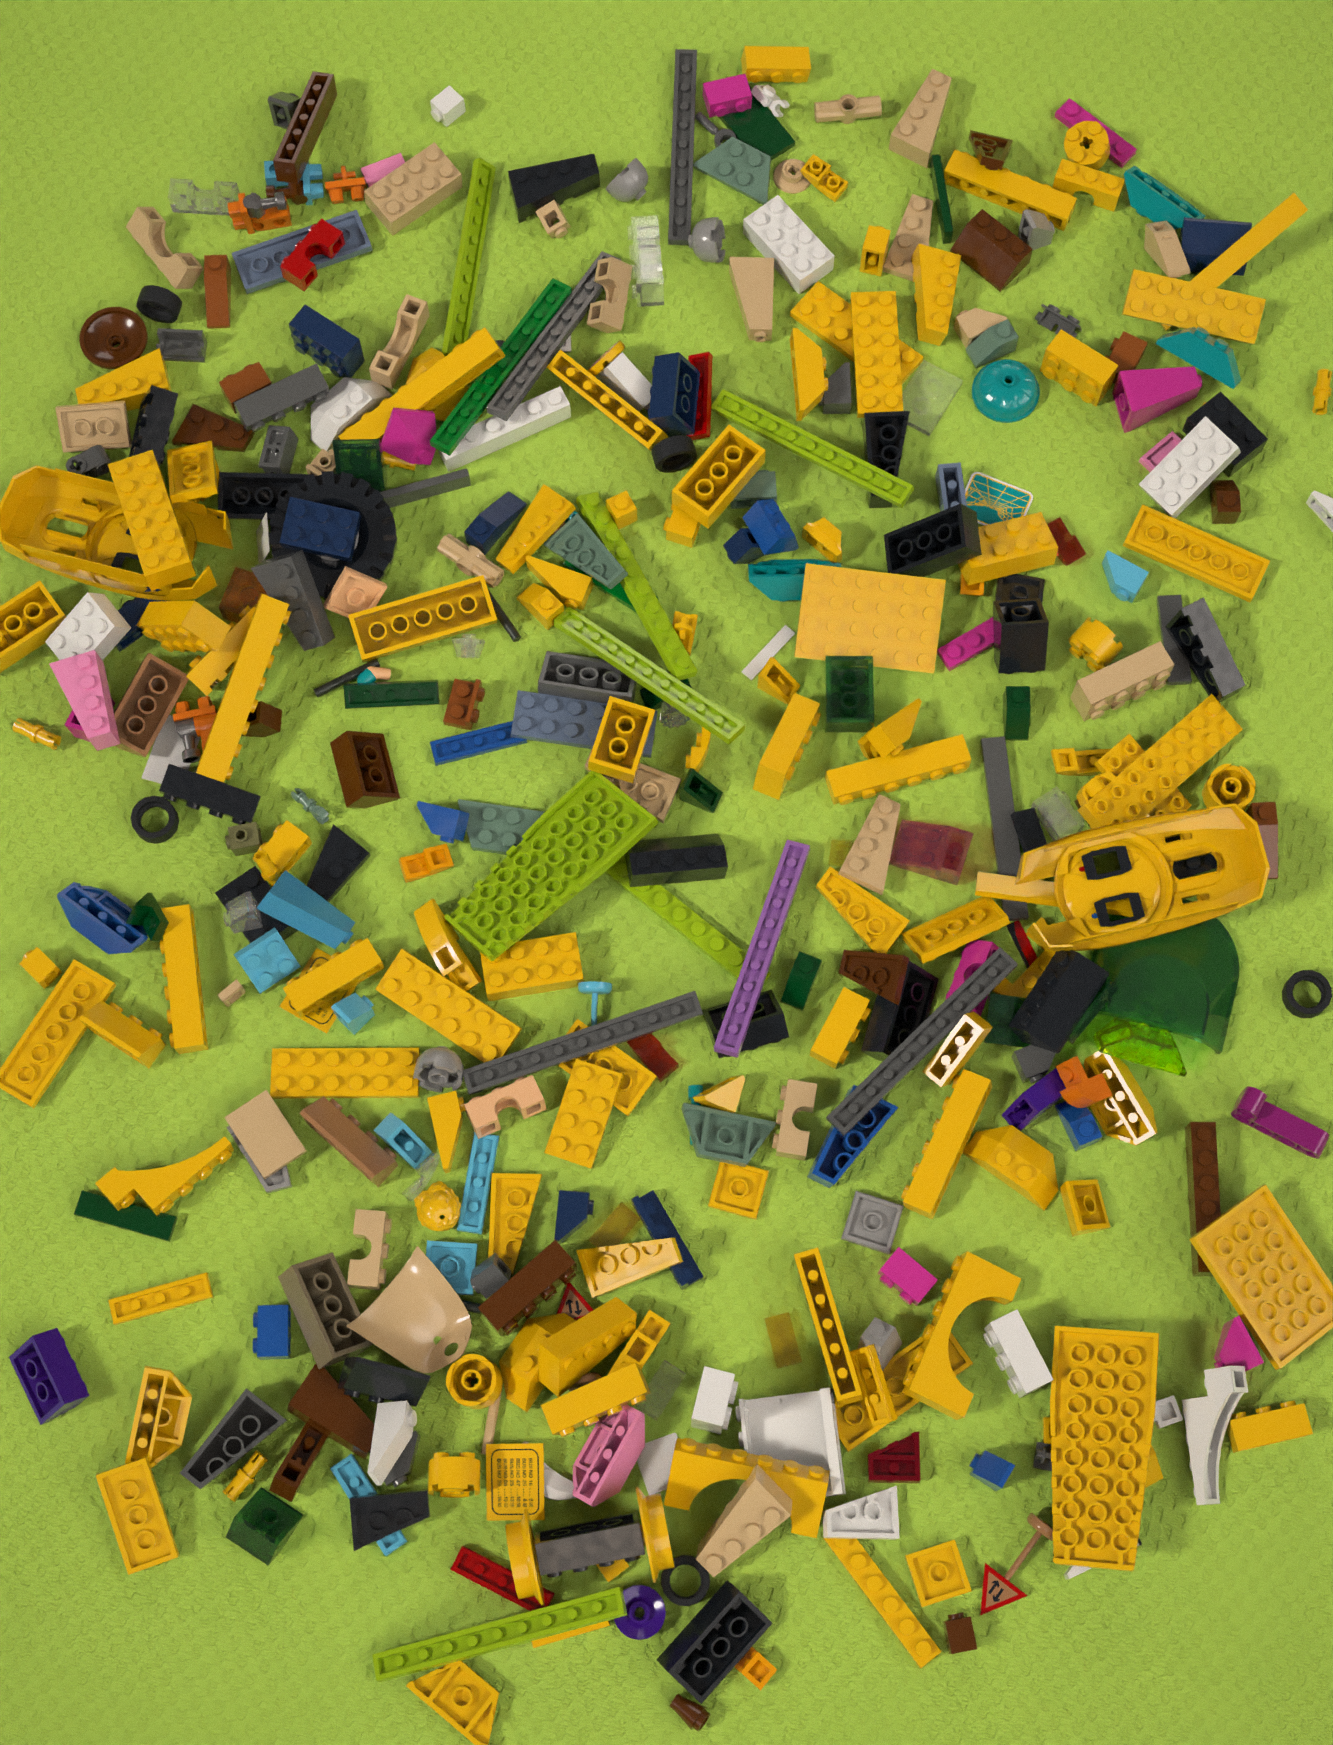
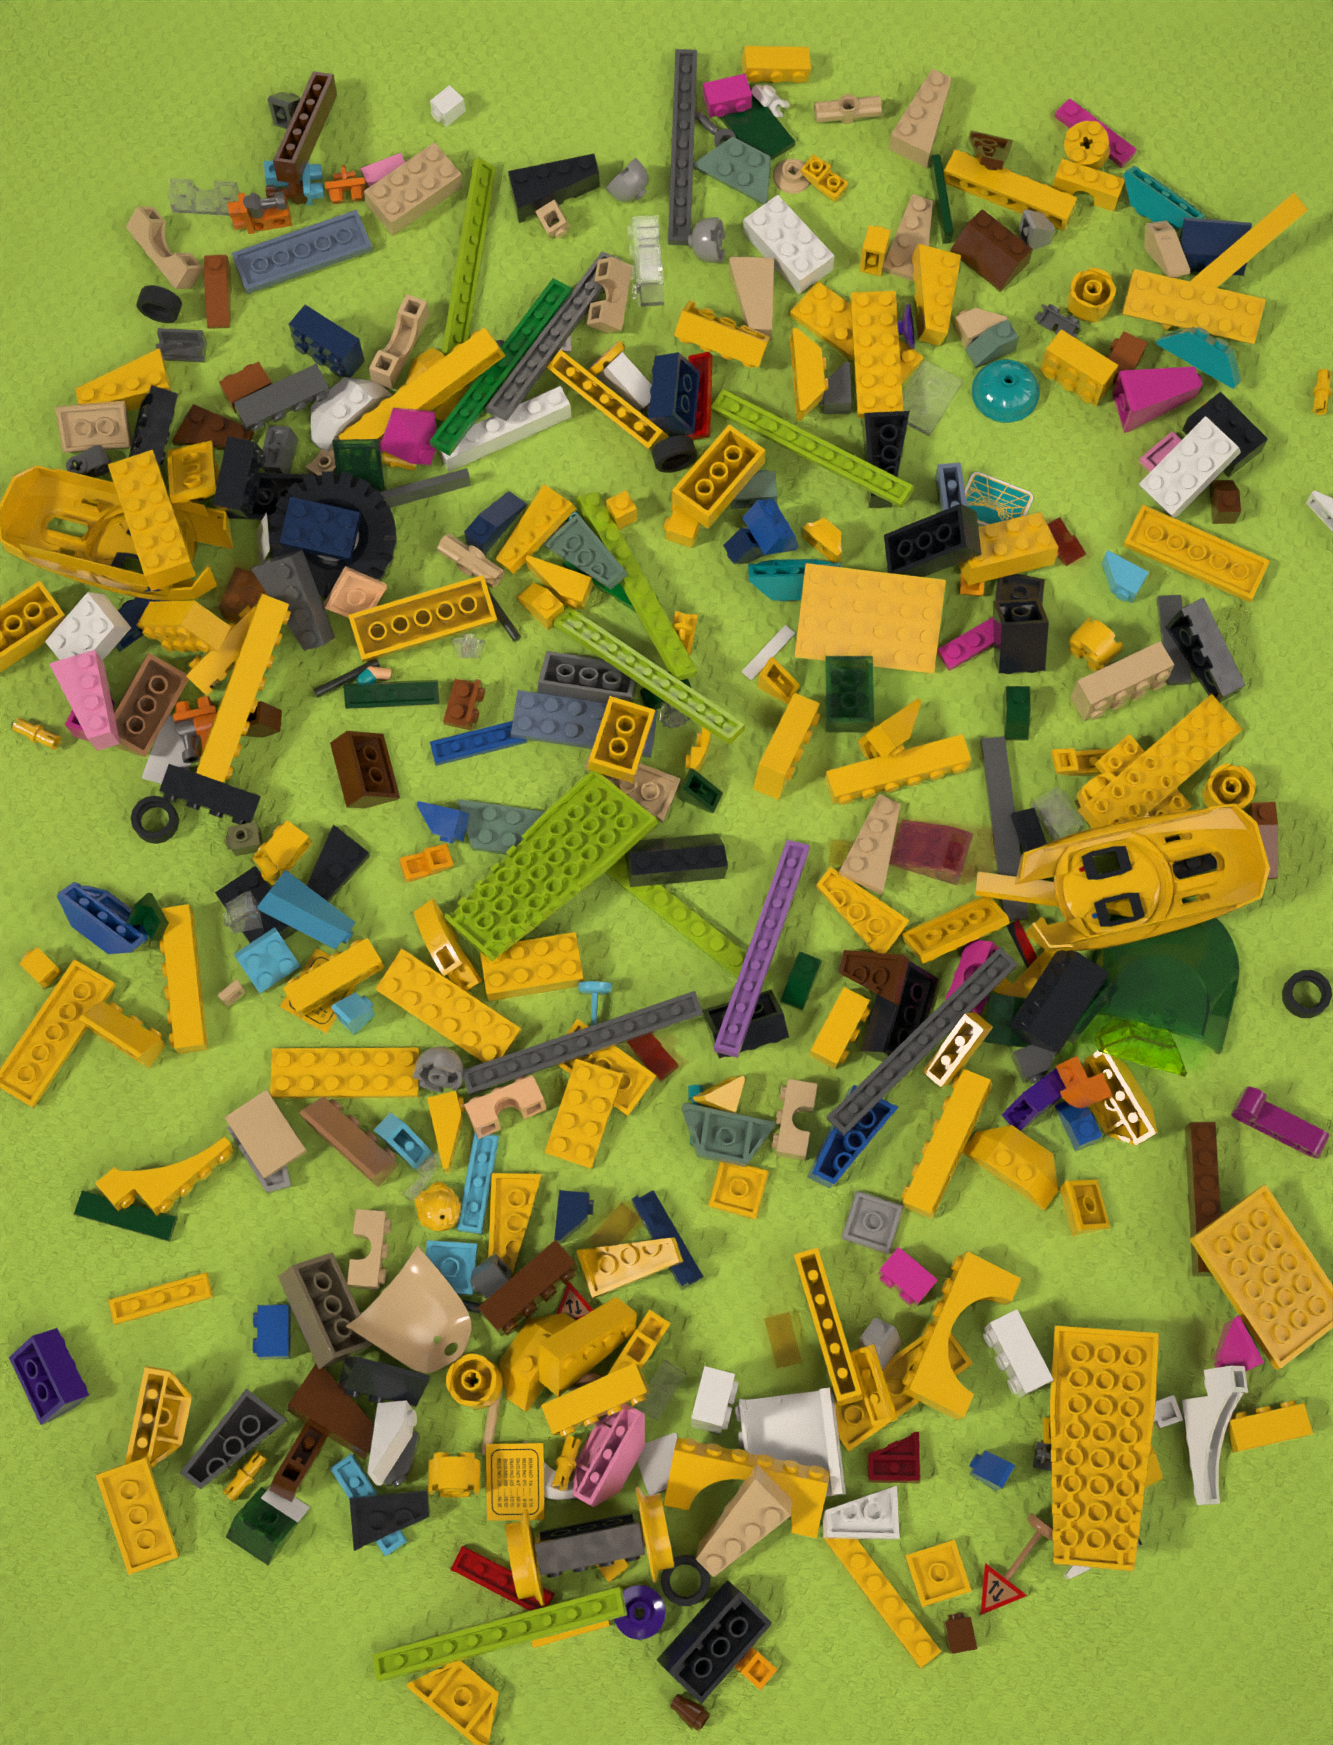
reddish brown dish [79,307,148,369] -> none
red arch [280,218,345,292] -> none
sand green piece [291,788,329,825] -> none
none -> black brick [213,436,265,519]
none -> white sticker [261,1487,310,1522]
none -> yellow pin [551,1436,582,1491]
none -> yellow wedge [674,300,770,368]
none -> dark purple dish [898,303,915,349]
none -> yellow brick [1067,268,1116,323]

